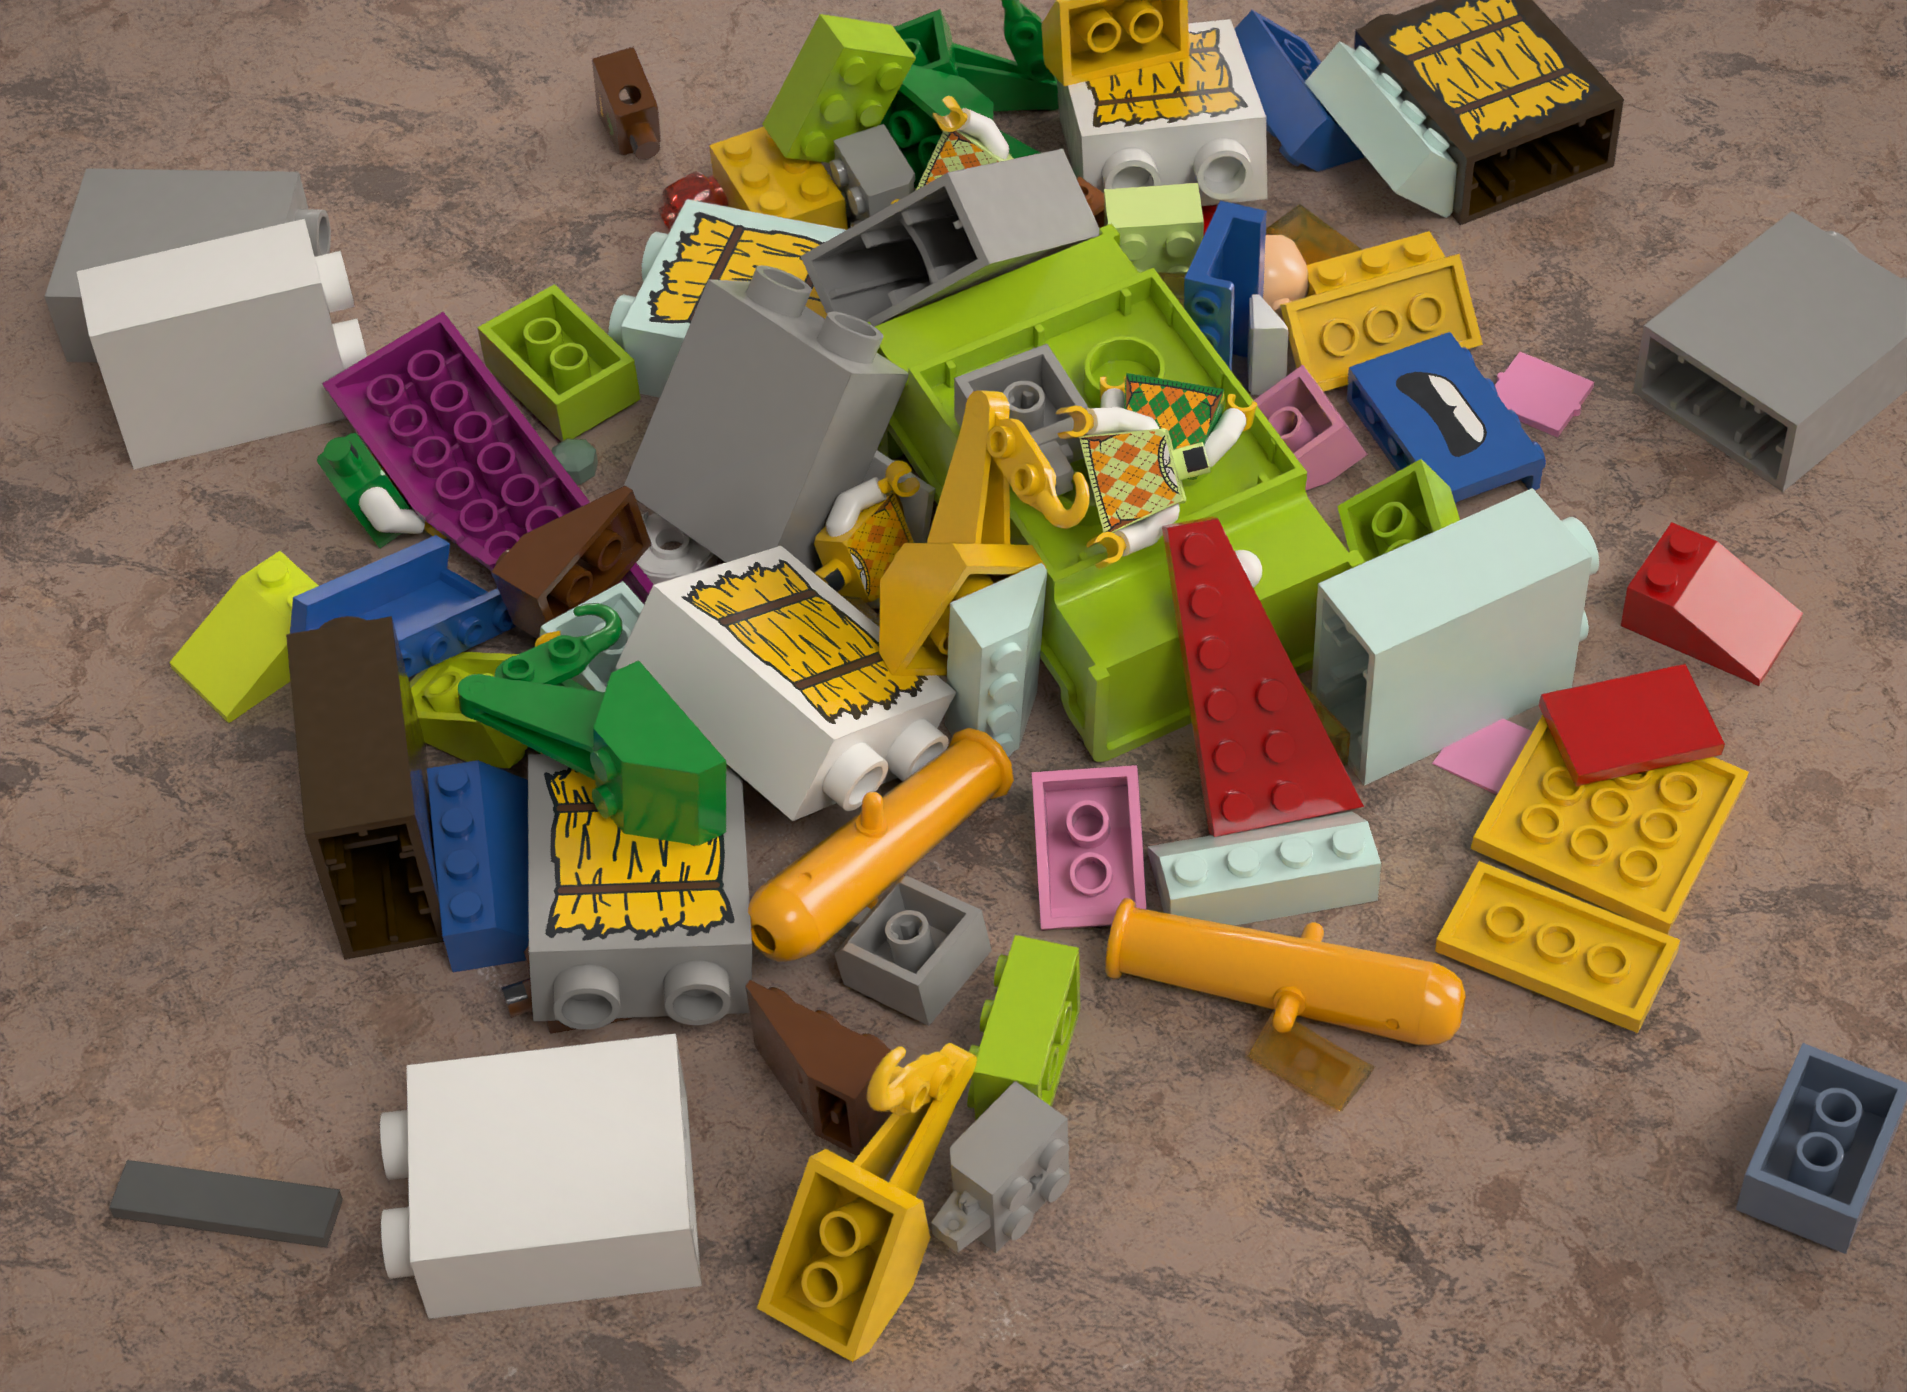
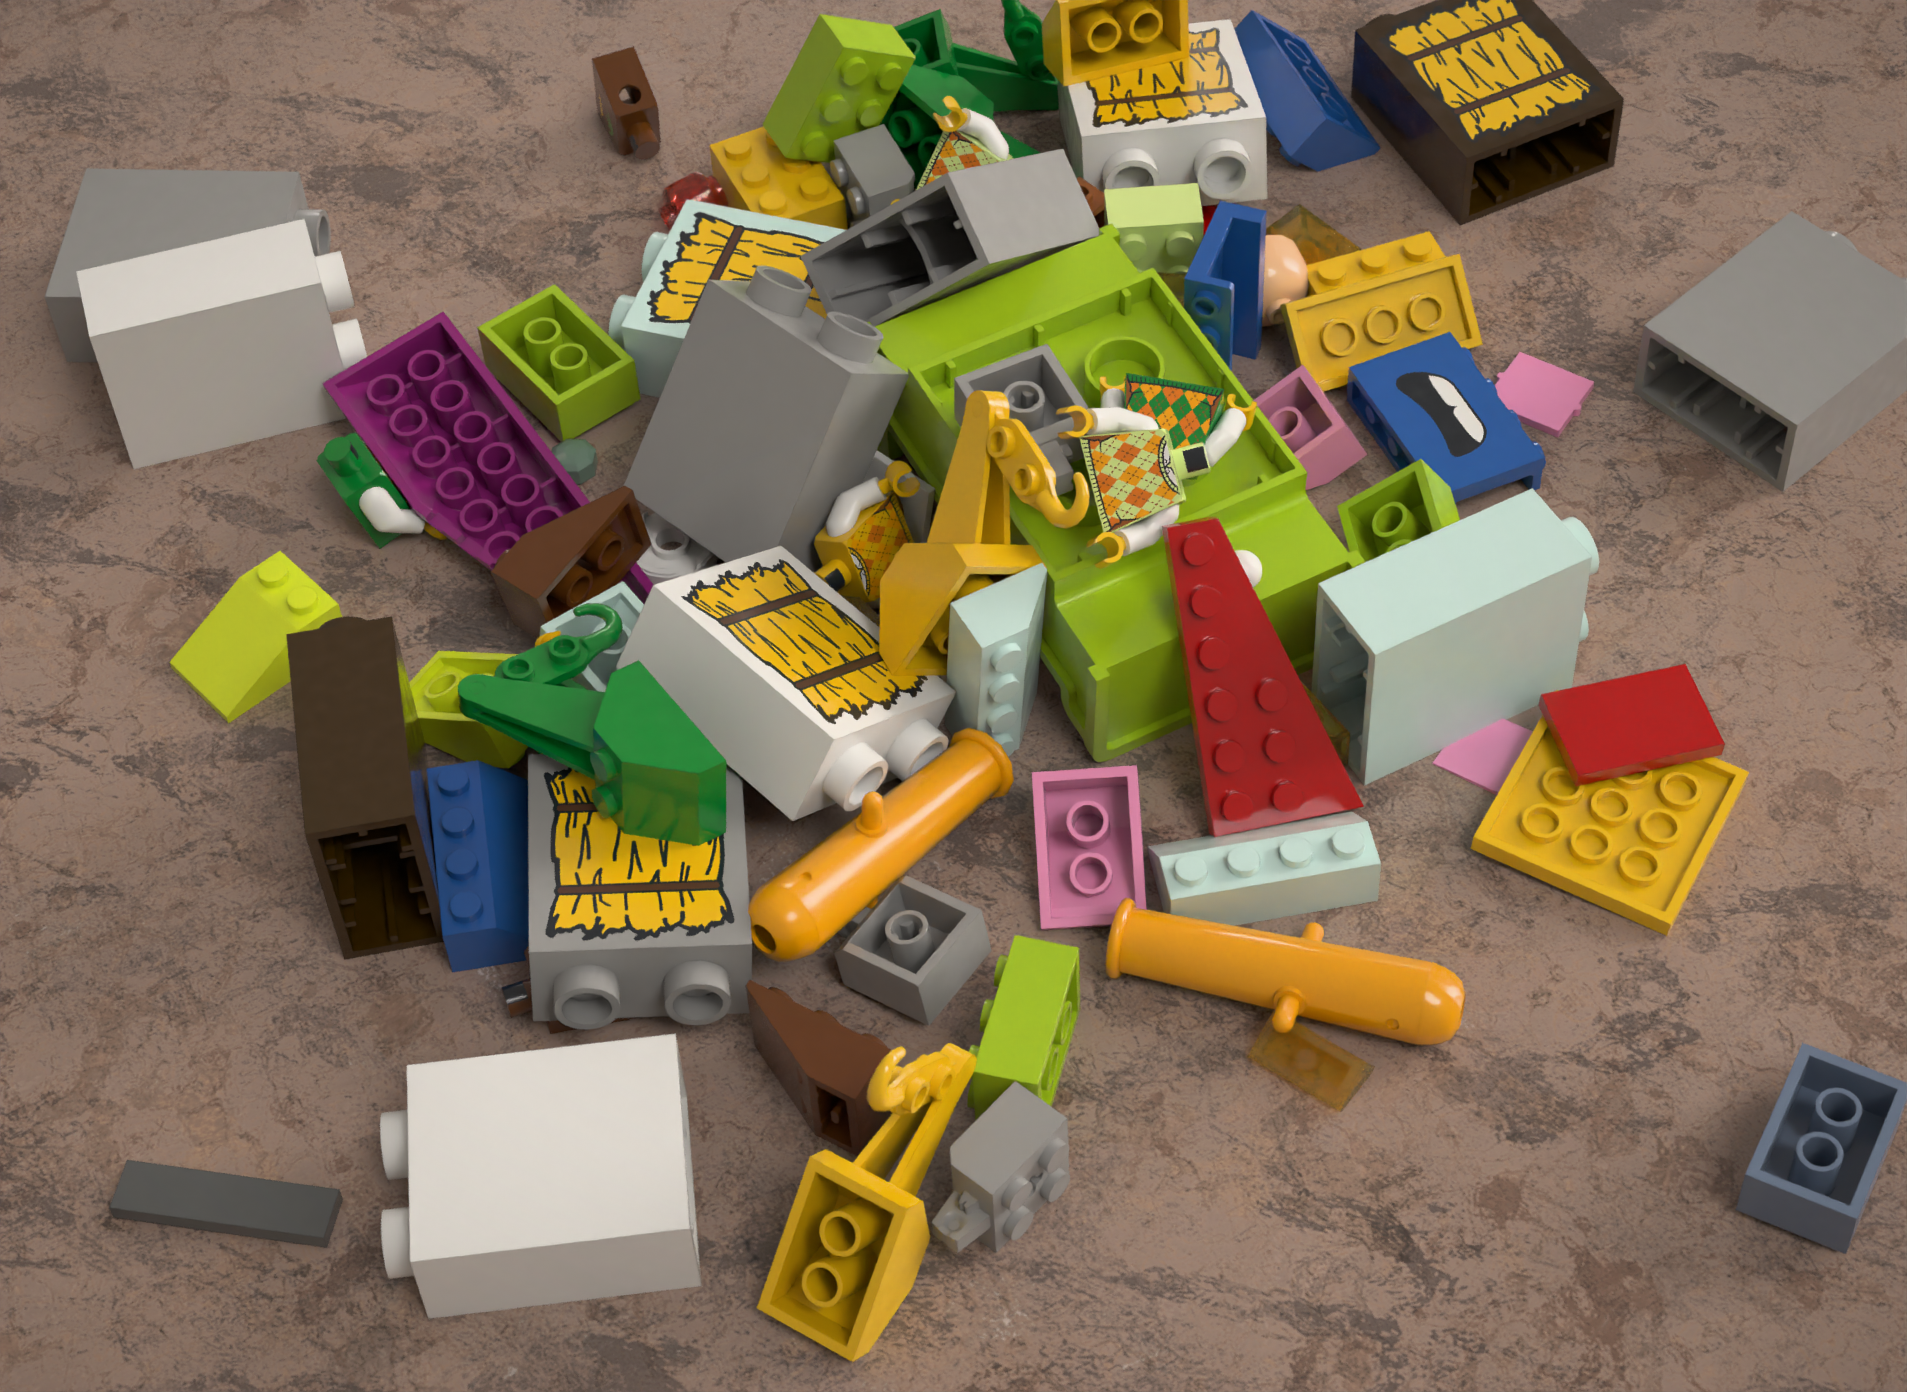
blue panel [290,535,516,677] -> none
white slope [1247,295,1288,395] -> none
light aqua slope [1305,41,1458,218] -> none
yellow plate [1435,861,1680,1033] -> none
slope [1621,522,1803,686] -> none

